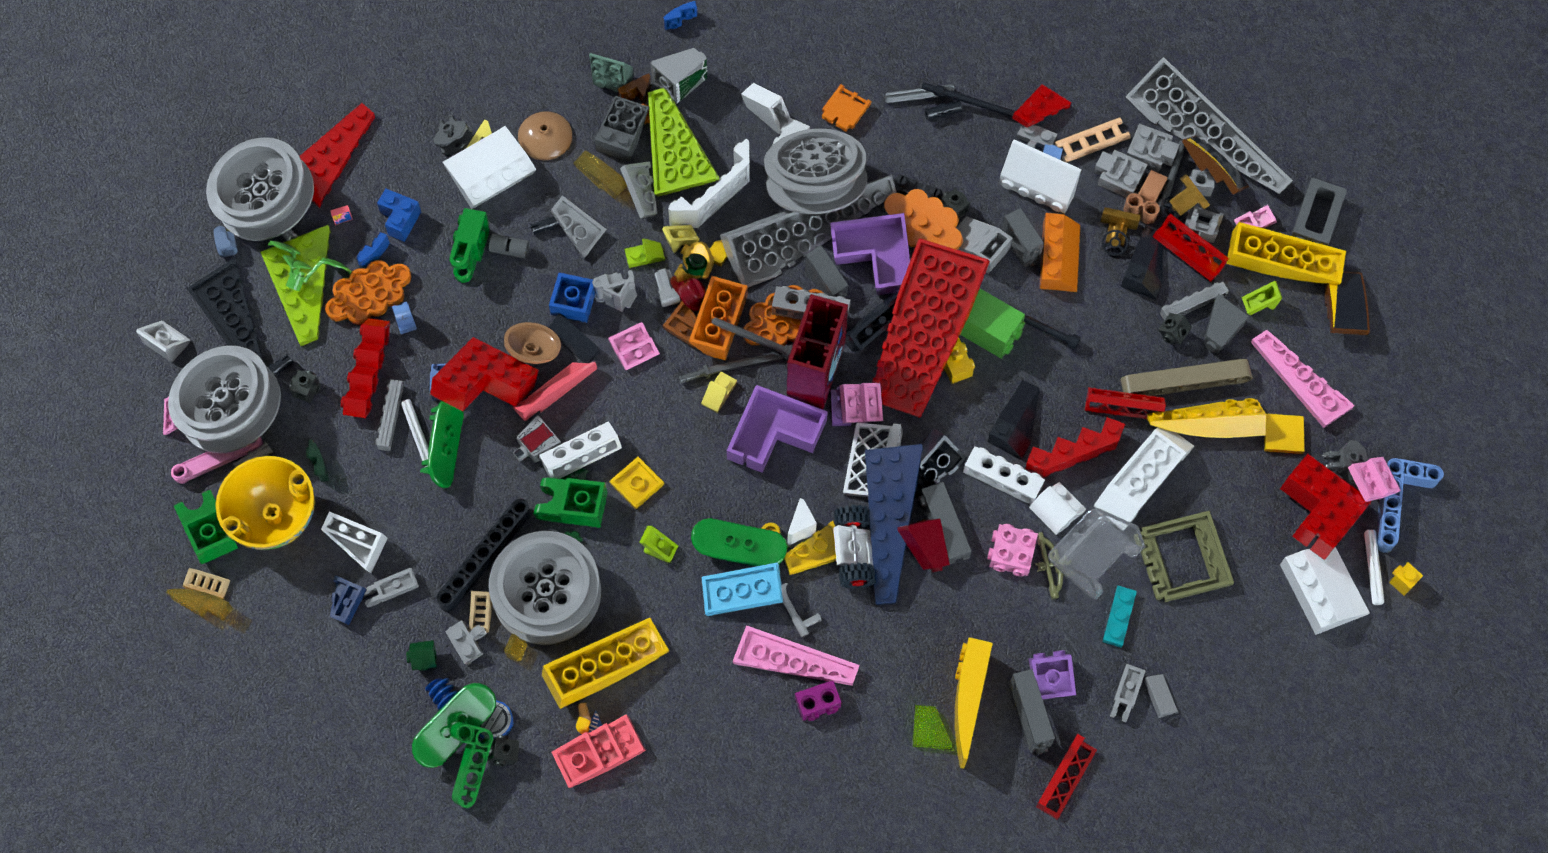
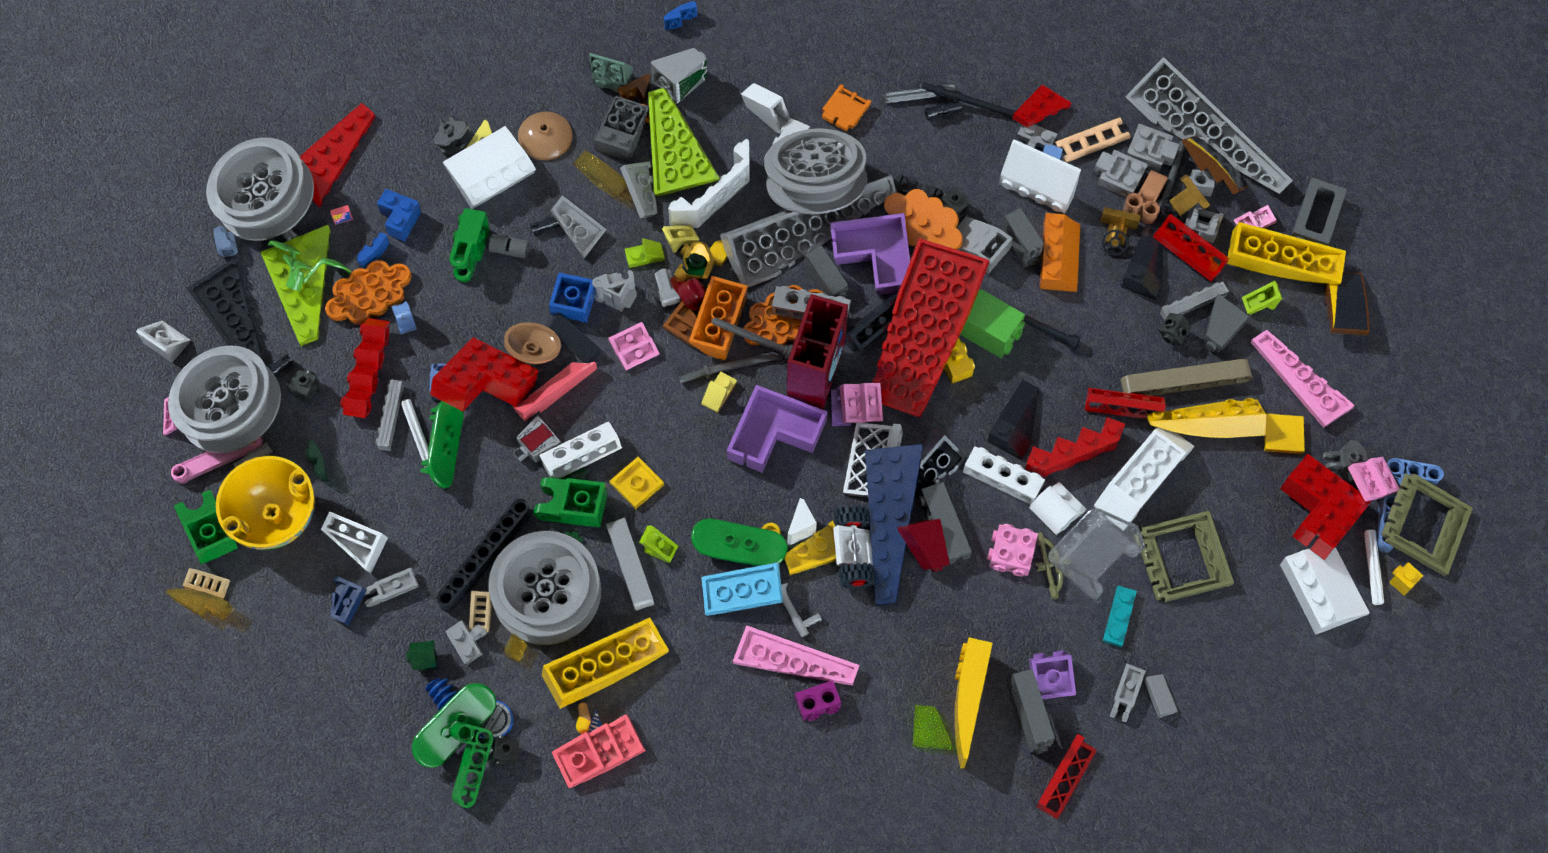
none -> light grey beam [606,518,654,611]
none -> olive hinge [1381,474,1473,576]

